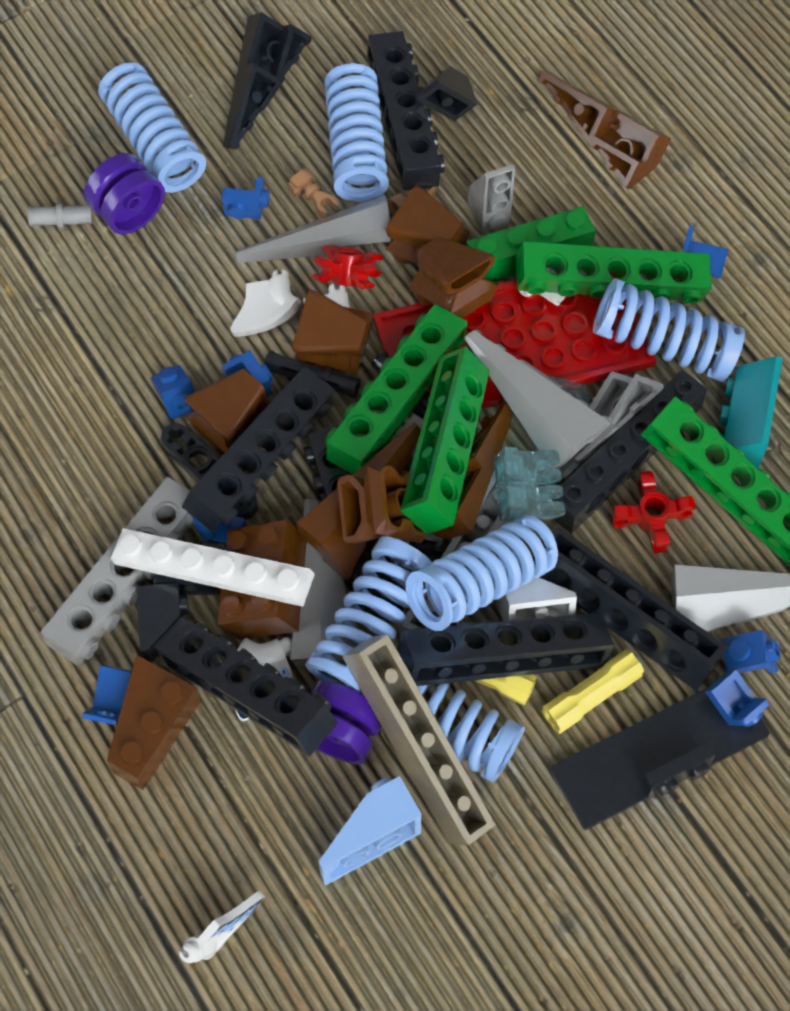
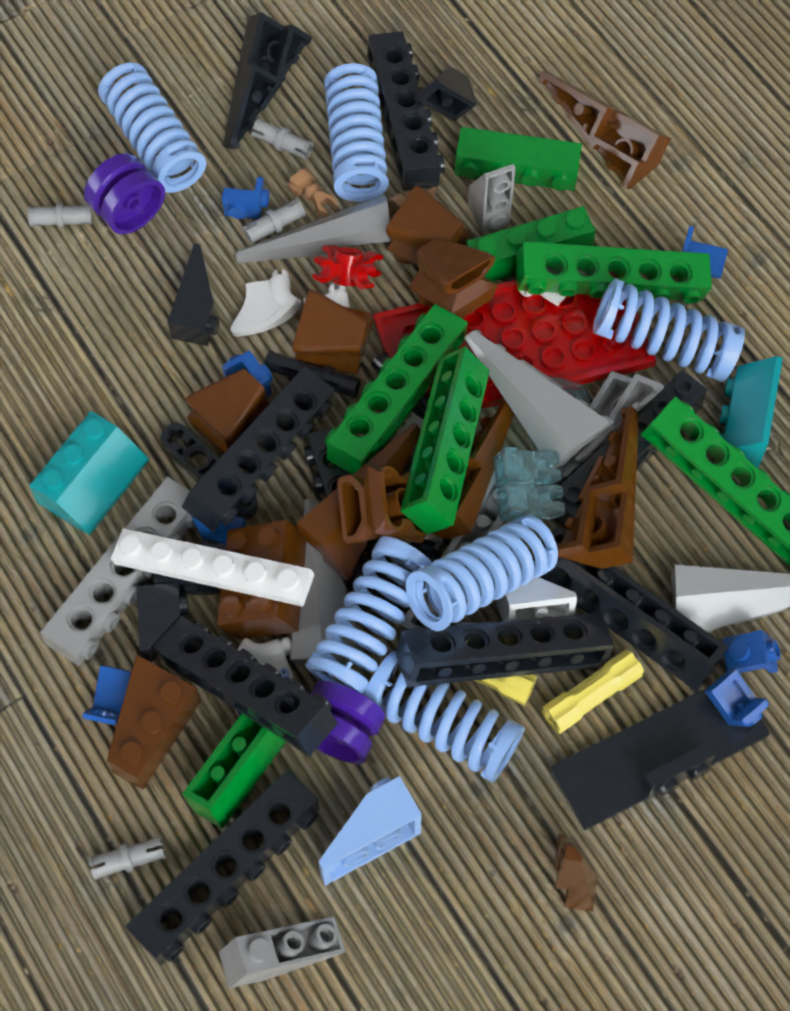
blue bracket [150,365,195,419] -> none
white arm [179,890,265,963] -> none
dark tan brick [342,634,496,846] -> none
red pin [611,471,696,554] -> none
none -> teal slope [29,411,149,536]
none -> light grey pin [89,836,166,880]
none -> black brick [125,770,320,966]
none -> black slope [168,243,220,346]
none -> green brick [182,714,285,829]
none -> light grey slope [219,916,346,989]
none -> light grey pin [242,198,306,244]
none -> light grey pin [251,118,314,161]
none -> green brick [455,127,582,191]
none -> reddish brown wedge [554,834,597,912]
none -> reddish brown wedge [556,406,639,569]

